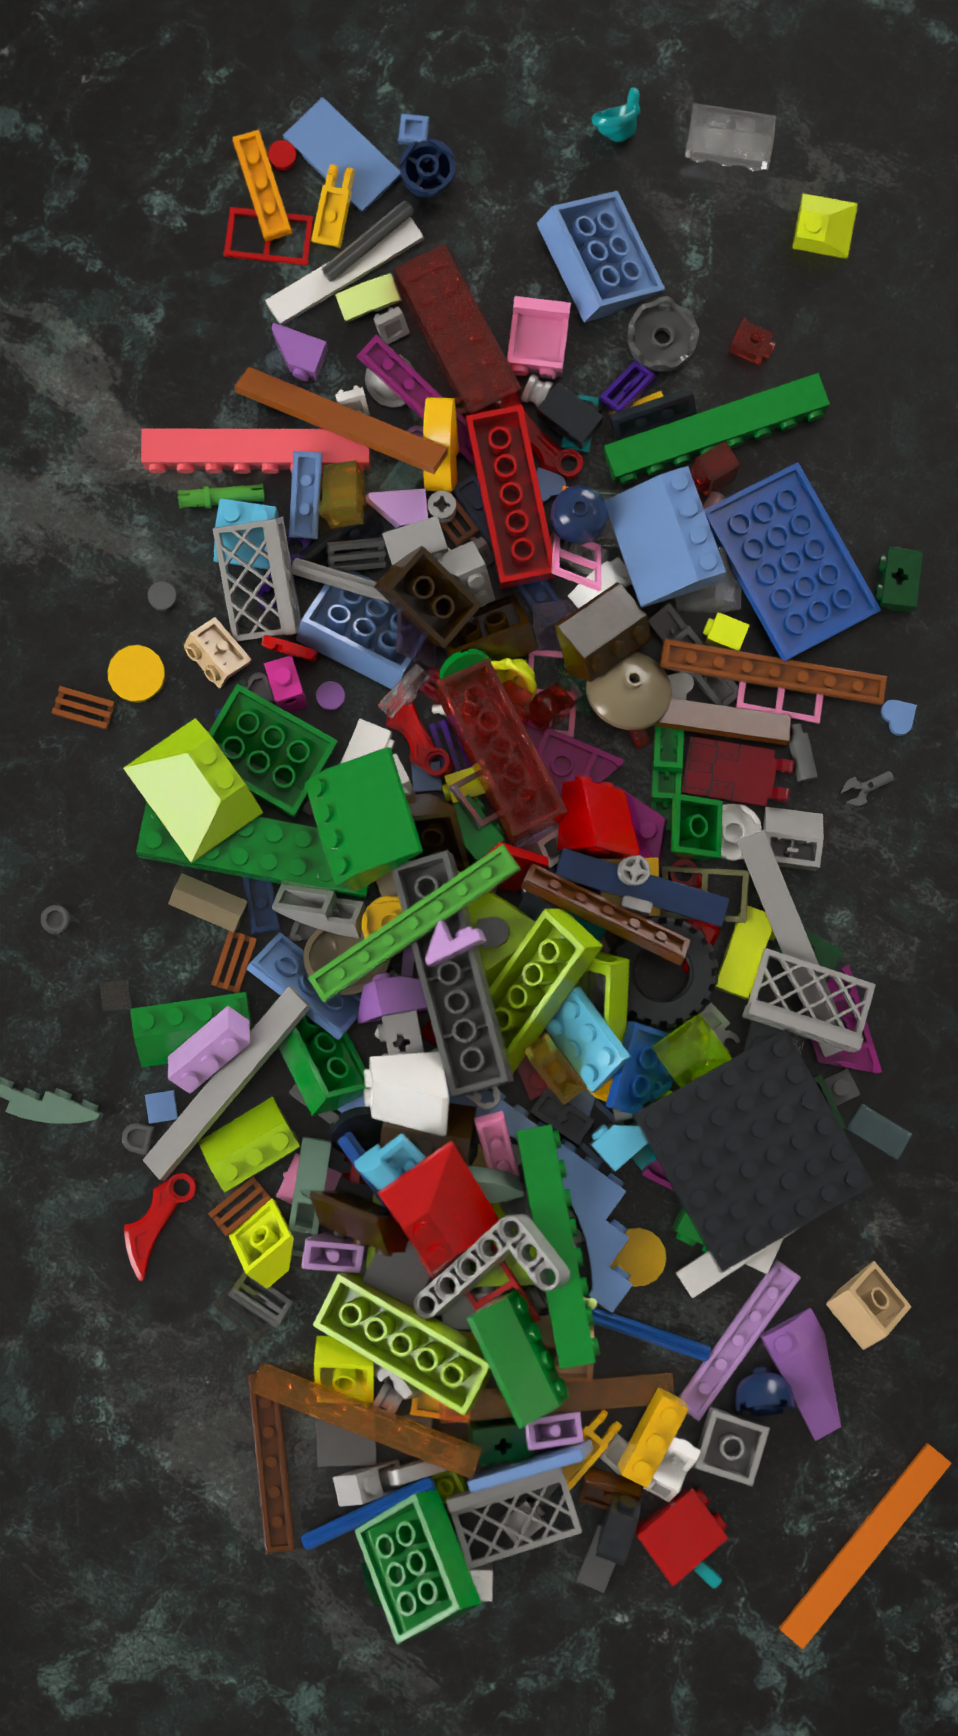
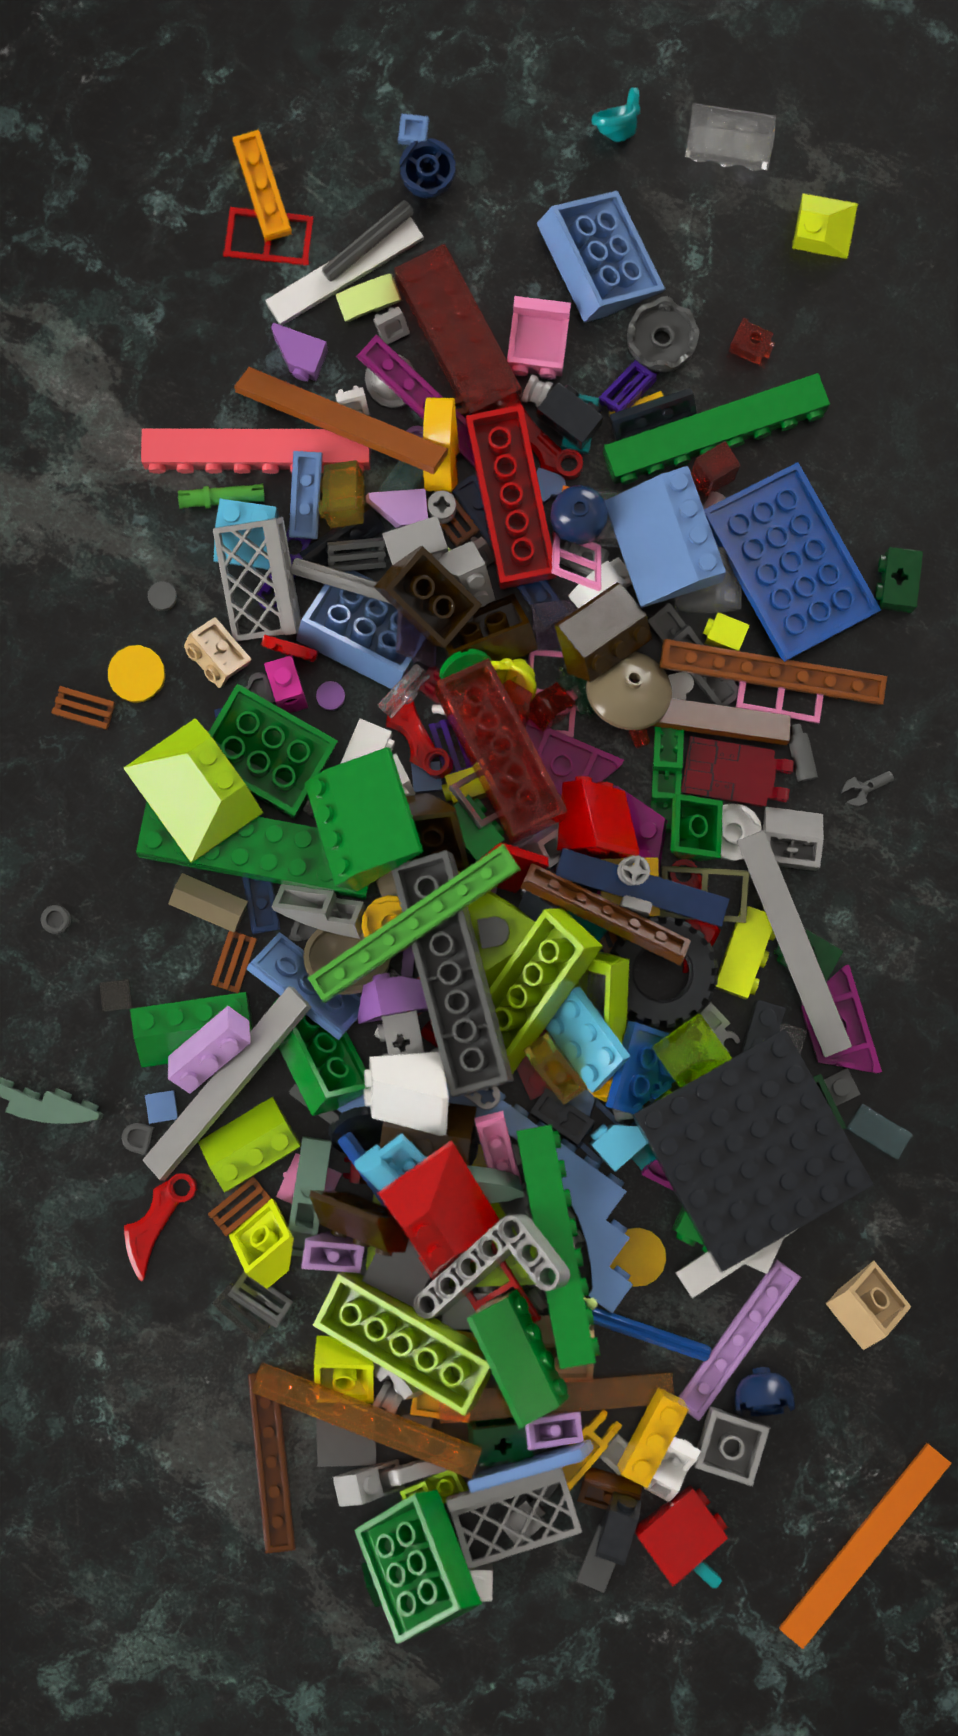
red tile [268,140,297,171] -> none
medium blue tile [283,97,401,215] -> none
blue axle [301,1476,436,1550] -> none
yellow hinge [311,164,355,248] -> none
lavender slope [425,920,486,967] -> none
light grey fence [742,948,876,1053] -> none
medium lavender wedge [760,1308,841,1441] -> none
medium blue tile [881,700,917,736] -> none

